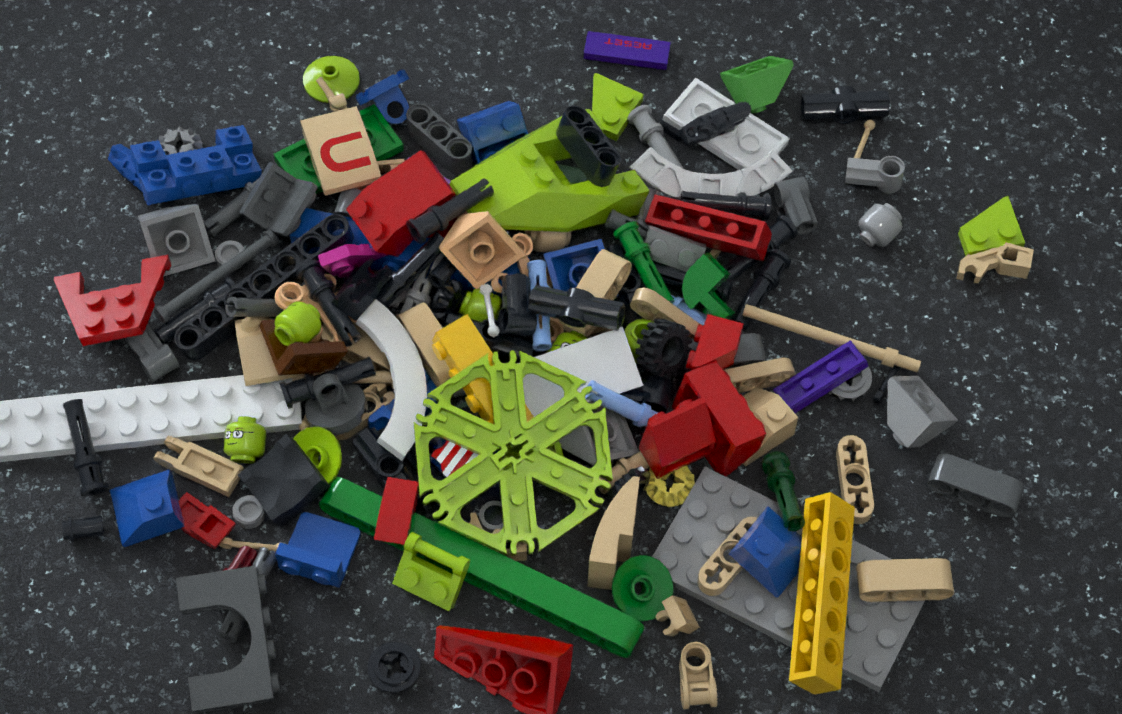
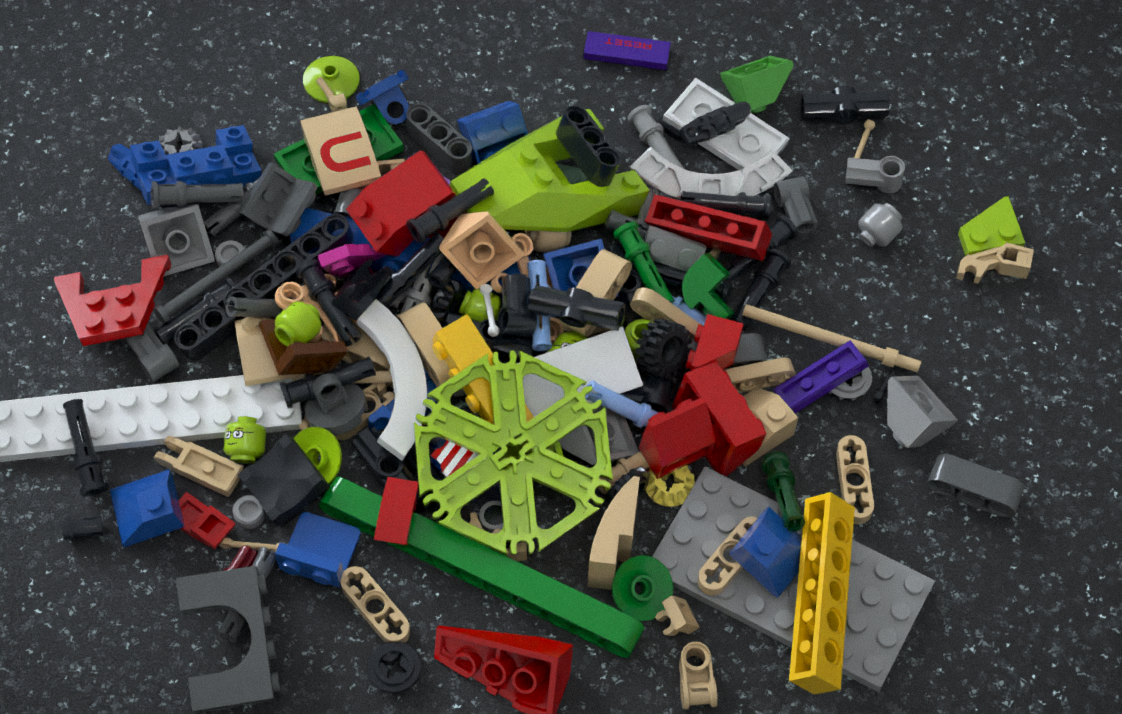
lime plate [392,532,470,611] -> none
lime wing [592,73,644,141] -> none
tan beam [856,558,954,602] -> none
none -> dark grey pin [150,181,243,208]
none -> tan beam [340,566,410,643]

